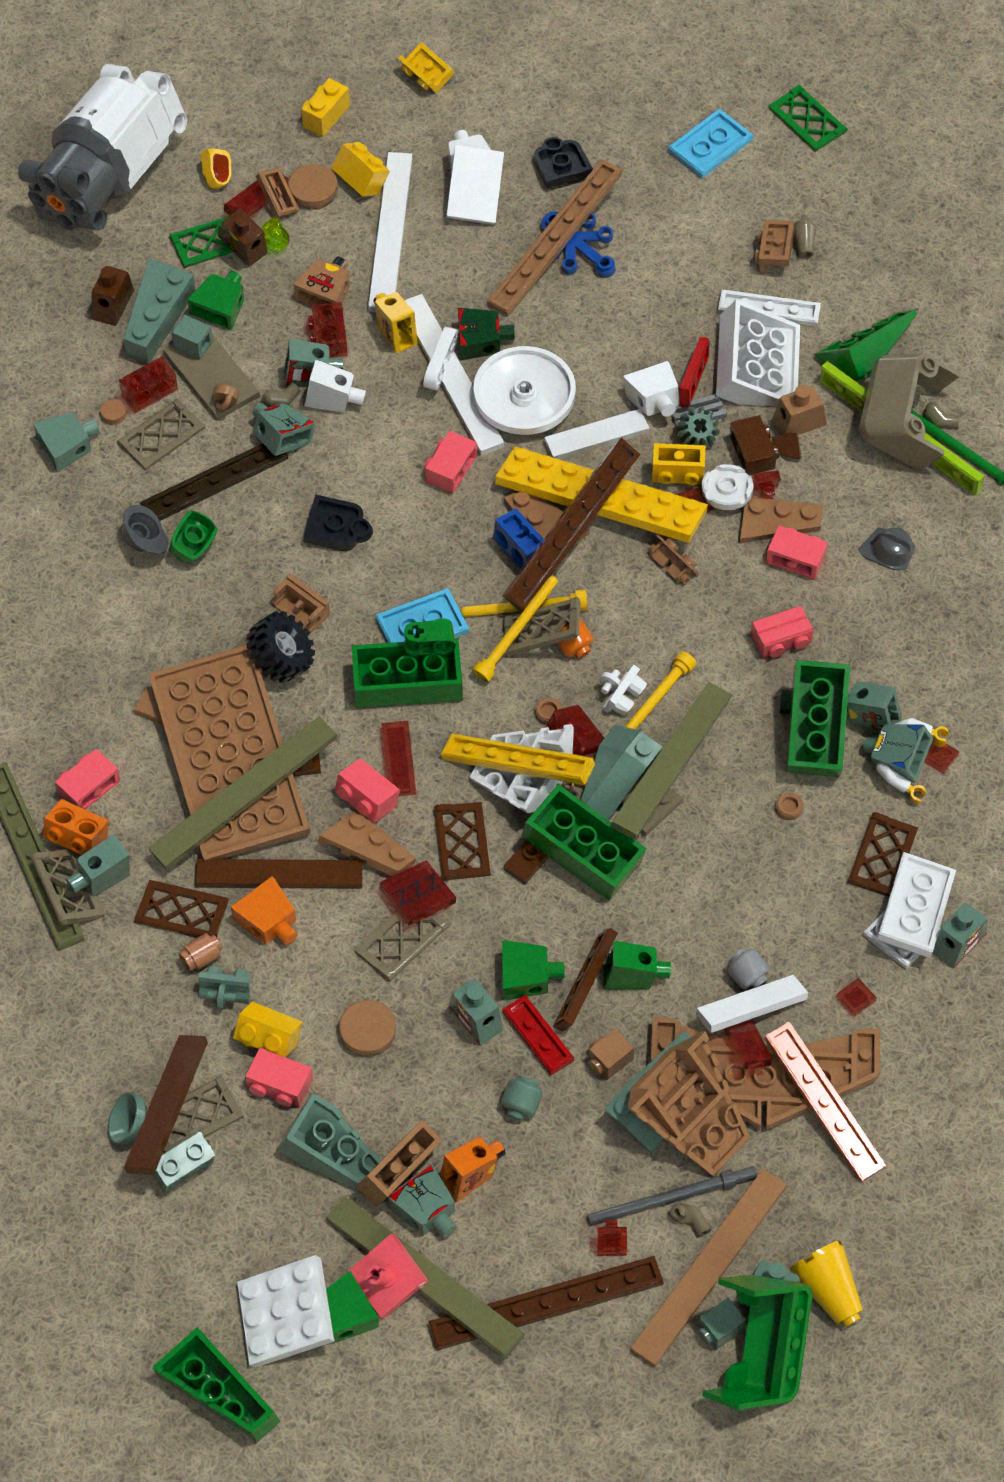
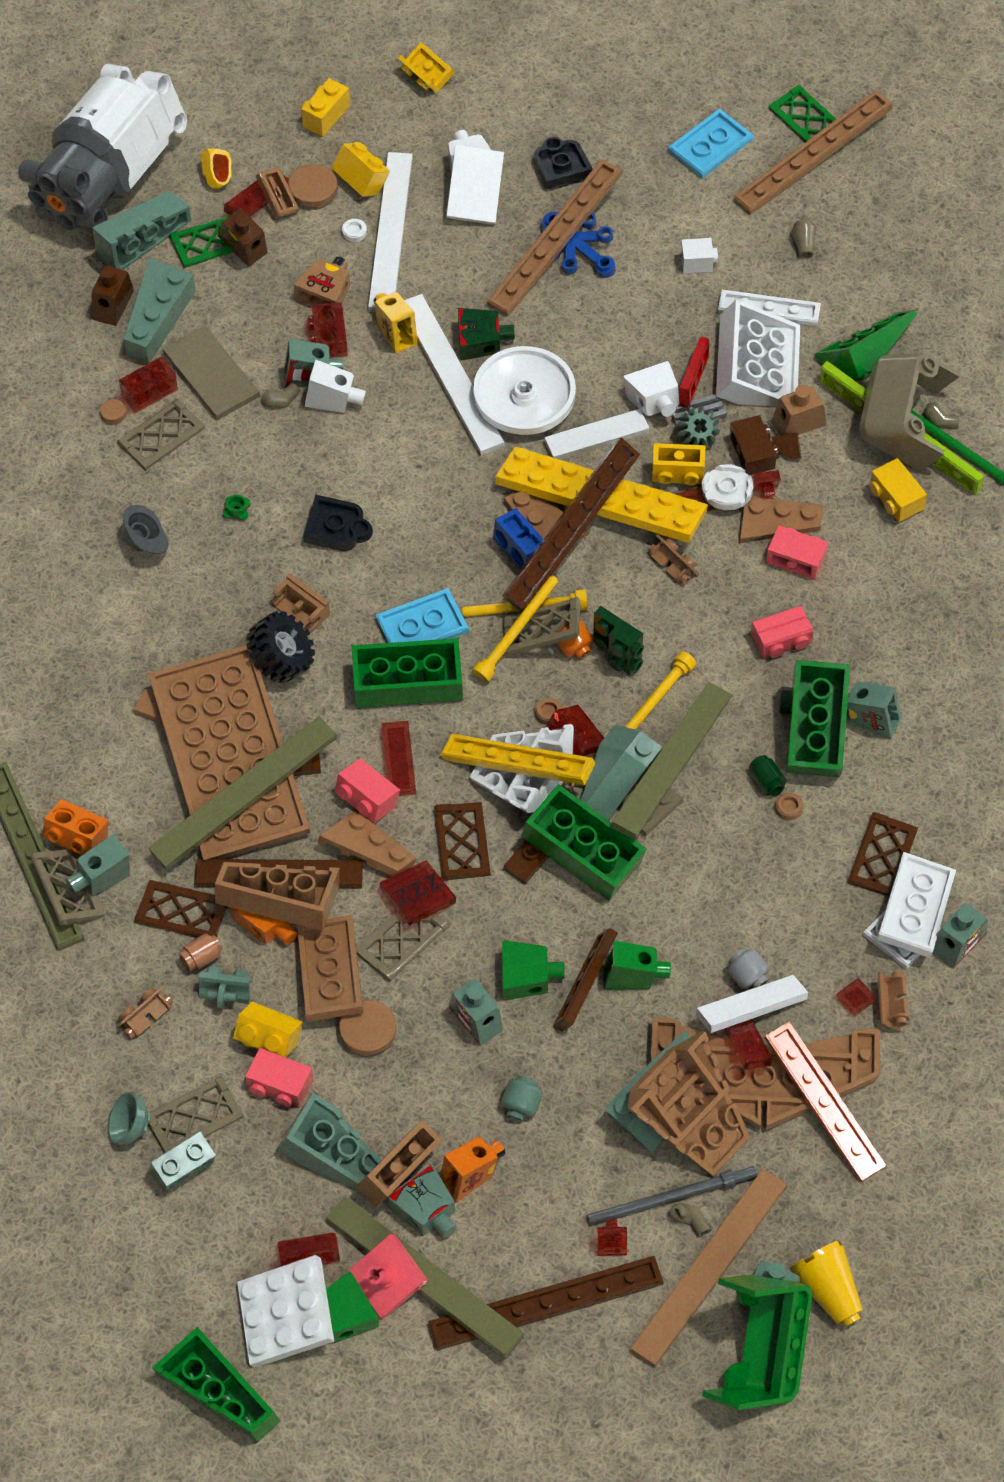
sand green torso [33,412,100,472] -> none
coral brick [55,749,120,810] -> none
reddish brown tile [124,1035,208,1175] -> none
dark brown tile [139,443,288,521] -> none
green piece [169,510,218,564] -> none
sand green brick [171,315,213,359] -> none
green torso [188,271,244,330] -> none
medium nougat tile [212,384,239,411] -> none
sand green torso [252,403,316,456] -> none
clear neon green piece [261,217,290,251] -> none
green piece [404,618,456,657] -> none
white beam [423,326,459,391] -> none
coral brick [424,431,477,493] -> none
red tile [502,995,574,1076] -> none
medium nougat brick [589,1029,634,1080] -> none
white hips [599,665,647,716] -> none
sand green brick [698,1298,746,1350] -> none
medium nougat bracket [755,220,795,274] -> none
dark grey piece [858,527,915,570] -> none
sand green torso [863,718,949,804] -> none
clear red tile [924,743,959,774] -> none
none -> sand green wedge [92,190,191,270]
none -> medium nougat hinge [116,986,173,1039]
none -> medium nougat wedge [215,862,340,931]
none -> green plate [223,494,251,520]
none -> clear red bracket [278,1233,340,1267]
none -> medium nougat plate [297,915,364,1022]
none -> white tile [342,219,367,242]
none -> dark green plate [593,605,644,675]
none -> white brick [681,238,718,274]
none -> medium nougat tile [734,90,893,215]
none -> dark green brick [749,755,787,796]
none -> yellow brick [869,458,927,522]
none -> medium nougat hinge [878,971,909,1032]

